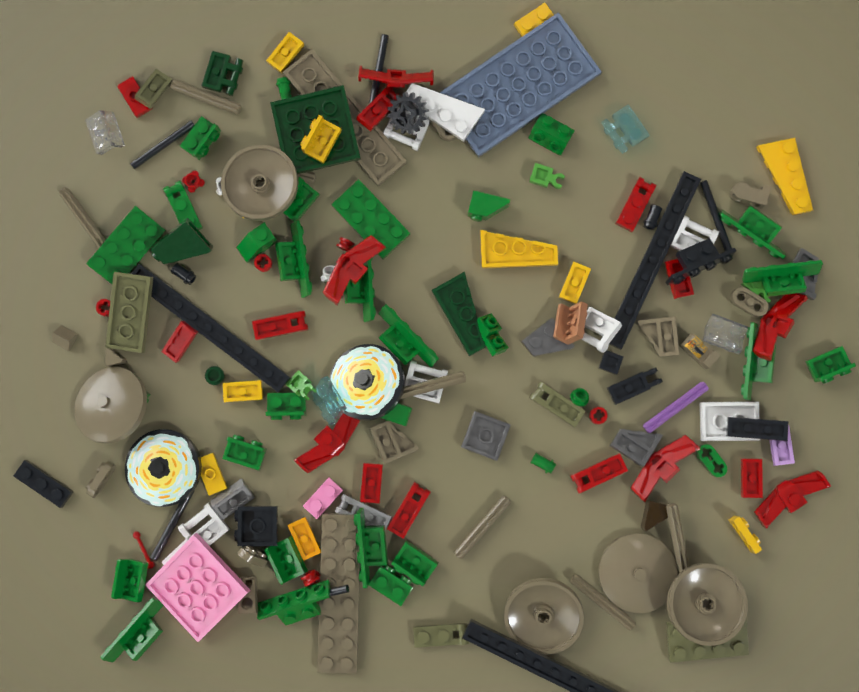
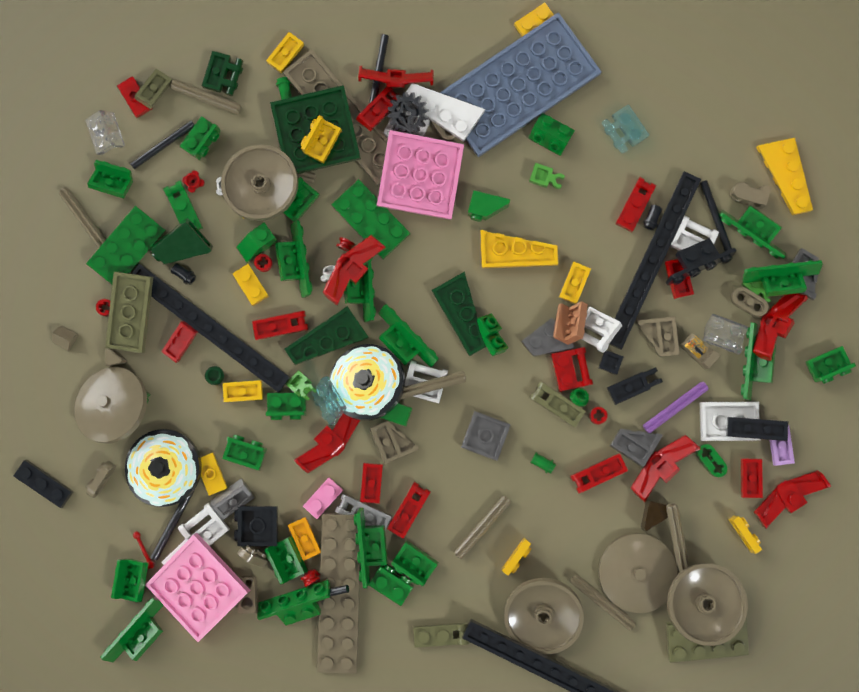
none -> green bracket [87,160,133,199]
none -> yellow plate [232,264,269,306]
none -> dark green wing [284,306,369,365]
none -> bright pink plate [376,130,464,220]
none -> yellow plate [501,538,532,576]
none -> red plate [551,347,593,392]

